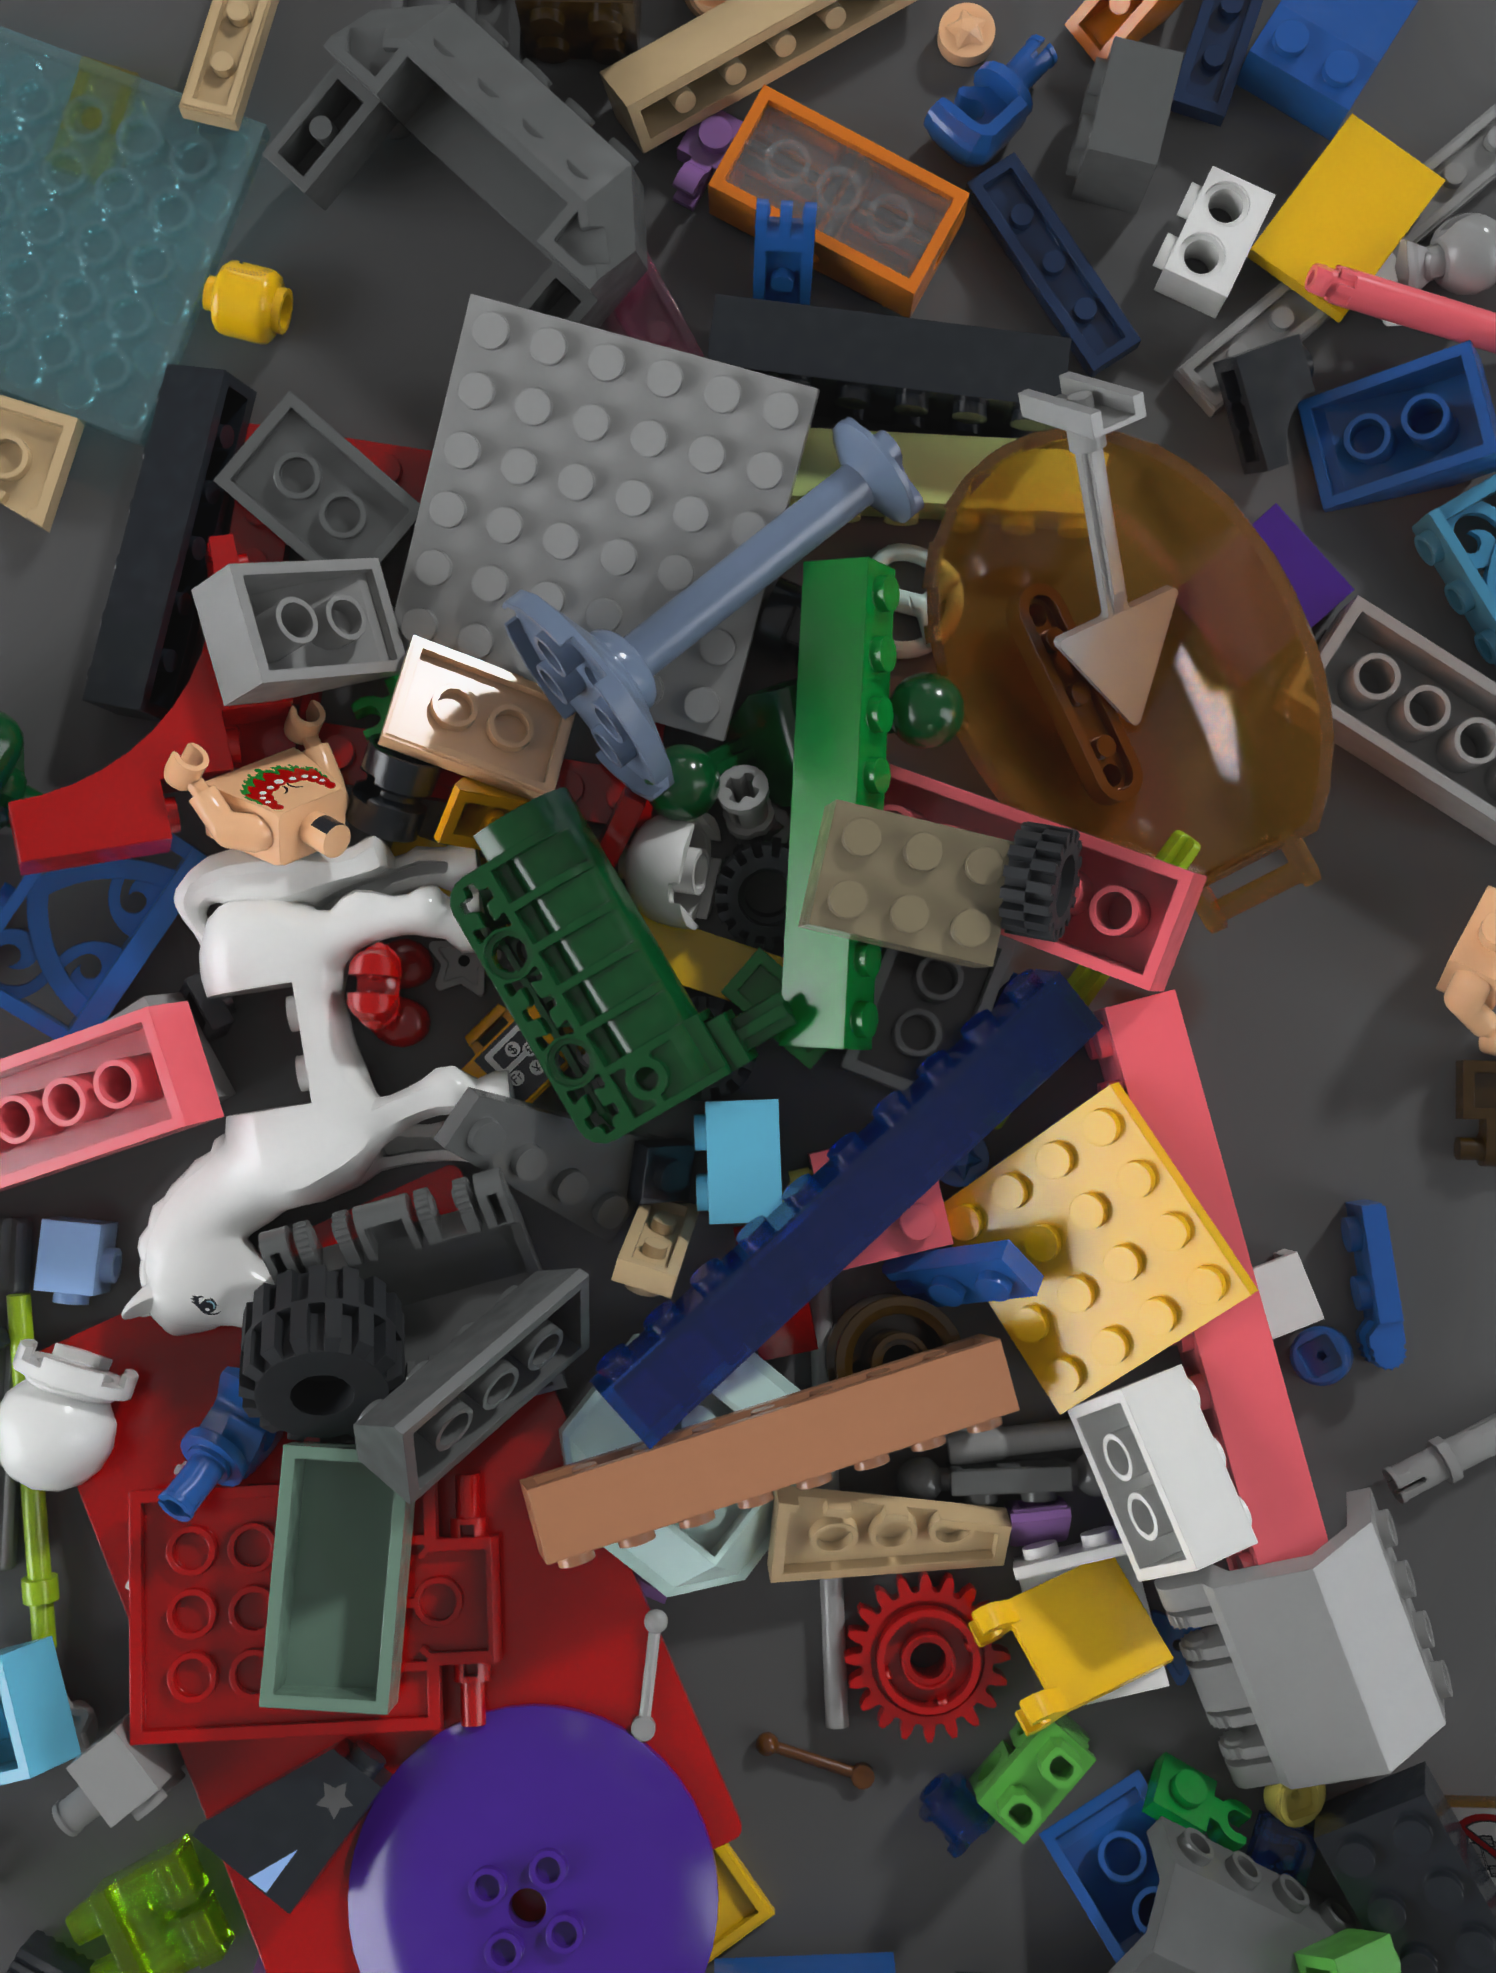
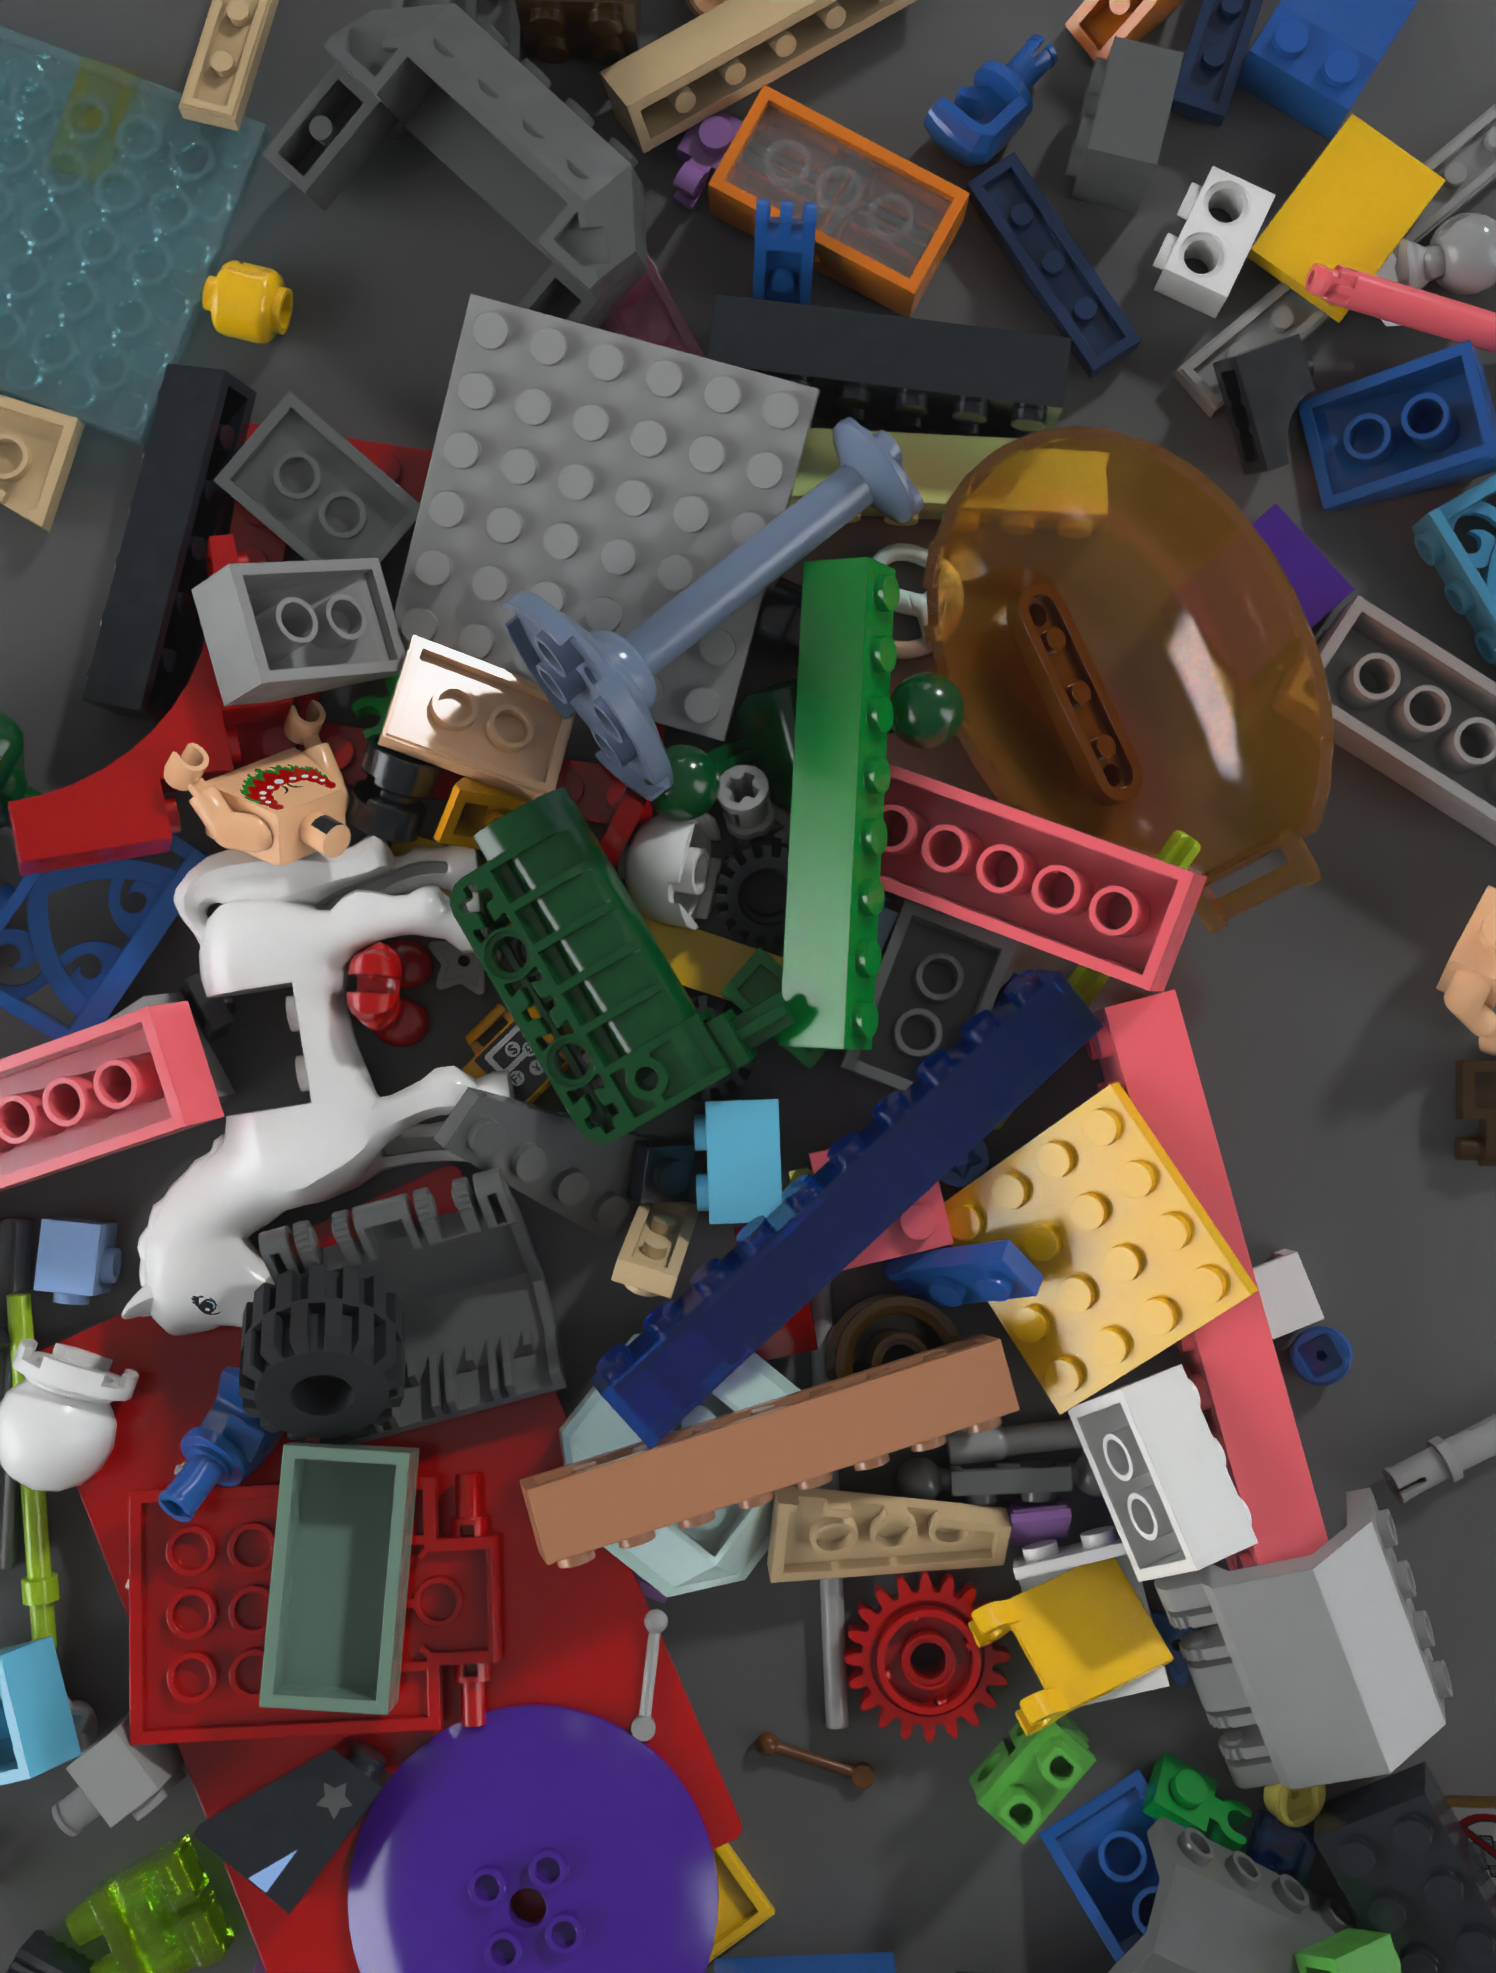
dark grey slope [353,1268,589,1505] -> none
dark tan brick [798,799,1015,968] -> none
clear blue brick [919,1773,996,1858] -> none
light nougat tile [937,2,996,67] -> none
black tyre [999,821,1082,942] -> none
light grey piece [1018,371,1178,726] -> none
blue hinge [1341,1199,1407,1371] -> none

